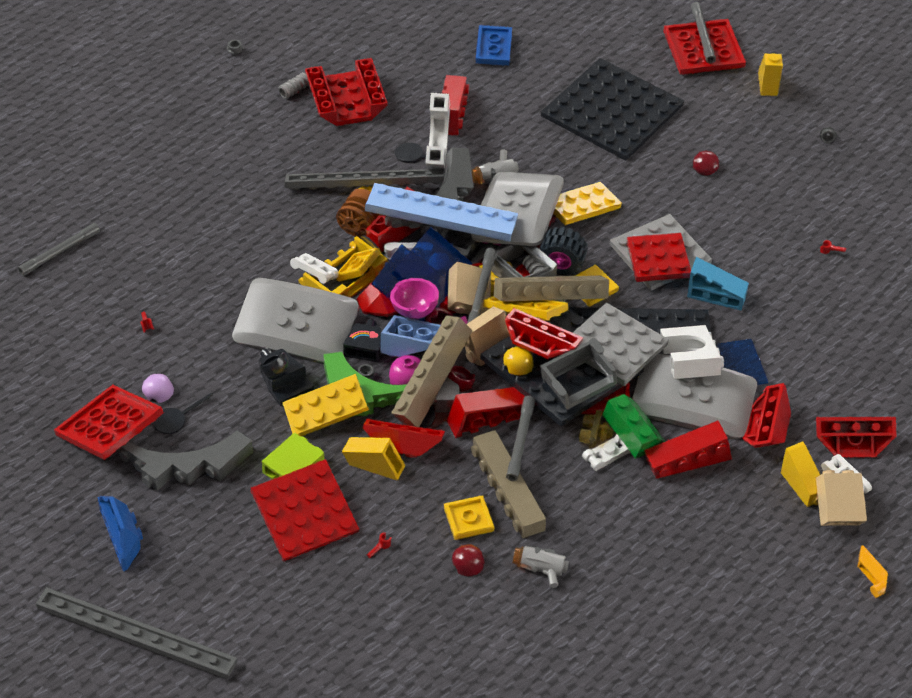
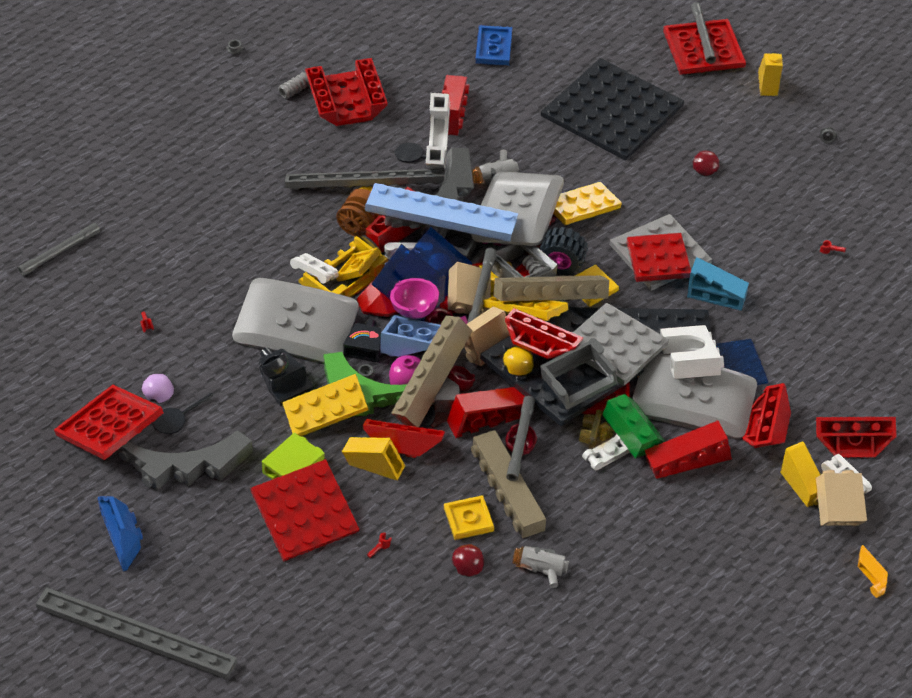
none -> dark red hair [505,424,537,456]

